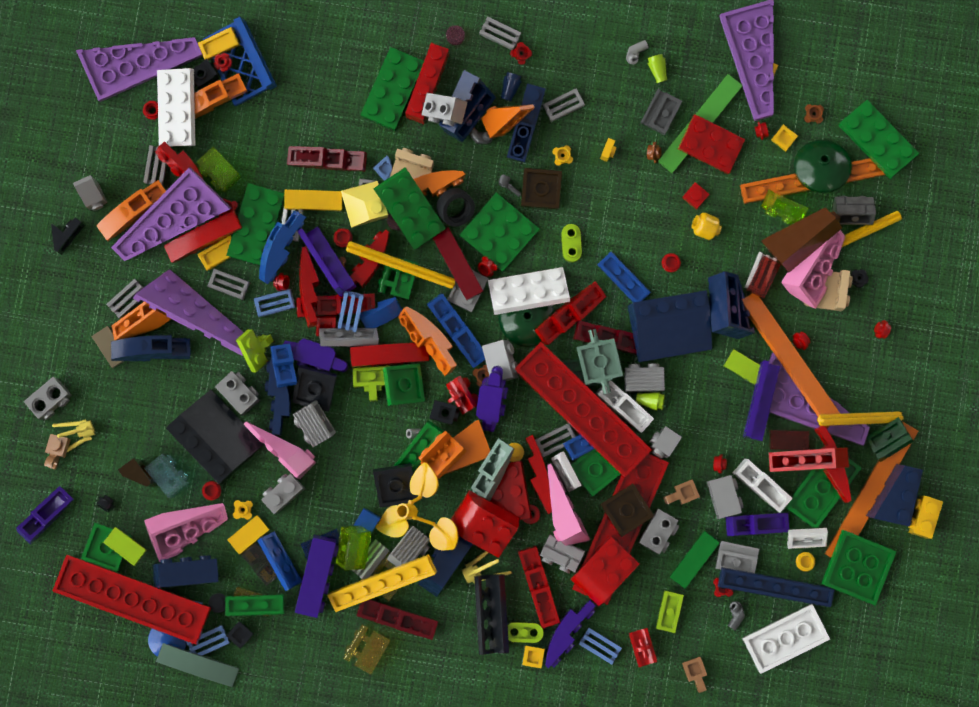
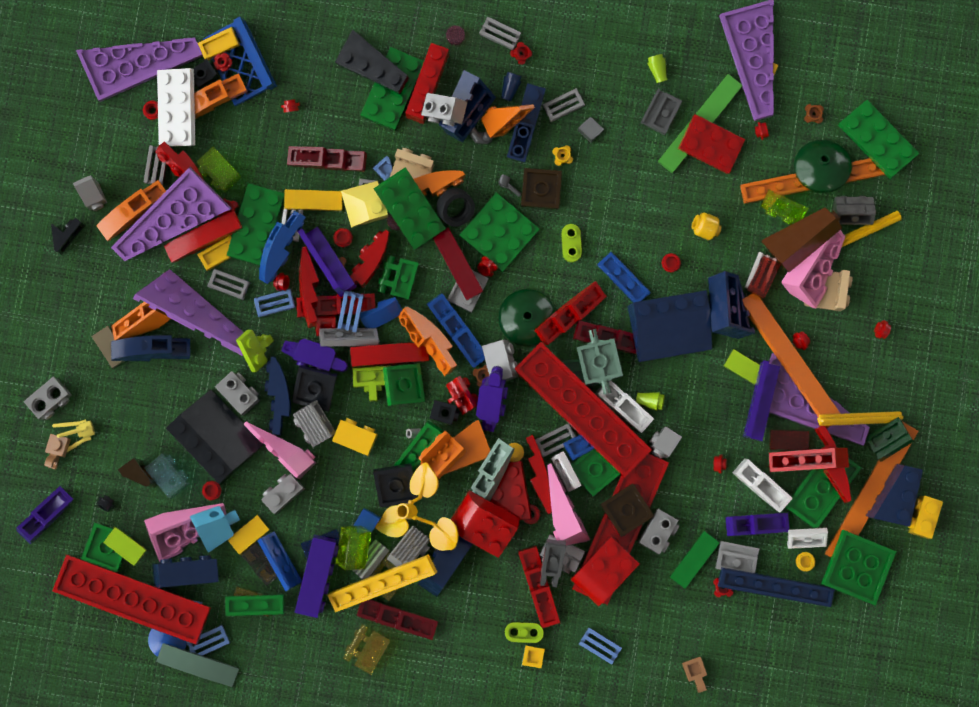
light grey tile [106,279,143,319] -> none
black plate [209,593,225,613] -> none
black plate [226,621,254,649] -> none
yellow plate [233,500,253,520] -> none
blue slope [271,344,297,388] -> none
yellow axle [346,242,456,289] -> none
light yellow plant [462,551,512,584] -> none
black fence [474,574,509,655] -> none
white plate [488,267,570,315] -> none
dark purple slope [545,600,596,668] -> none
yellow plate [600,138,617,162] -> none
light grey brick [624,364,665,392] -> none
light grey arm [626,40,648,65] -> none
red hips [628,628,657,667] -> none
dark orange plate [647,142,661,163] -> none
lime plate [656,590,684,633] -> none
medium nougat plate [663,479,700,505] -> none
red plate [682,182,710,210] -> none
light grey brick [707,475,743,519] -> none
dark grey arm [727,601,745,631] -> none
white plate [742,604,830,674] -> none
yellow tile [771,124,798,152] -> none
black plate [851,269,869,288] -> none
none -> medium azure torso [190,506,240,552]
none -> red plate [281,100,300,113]
none -> yellow brick [332,418,378,456]
none -> black wing [335,30,409,94]
none -> dark grey hinge [540,539,566,587]
none -> dark grey slope [577,117,604,143]

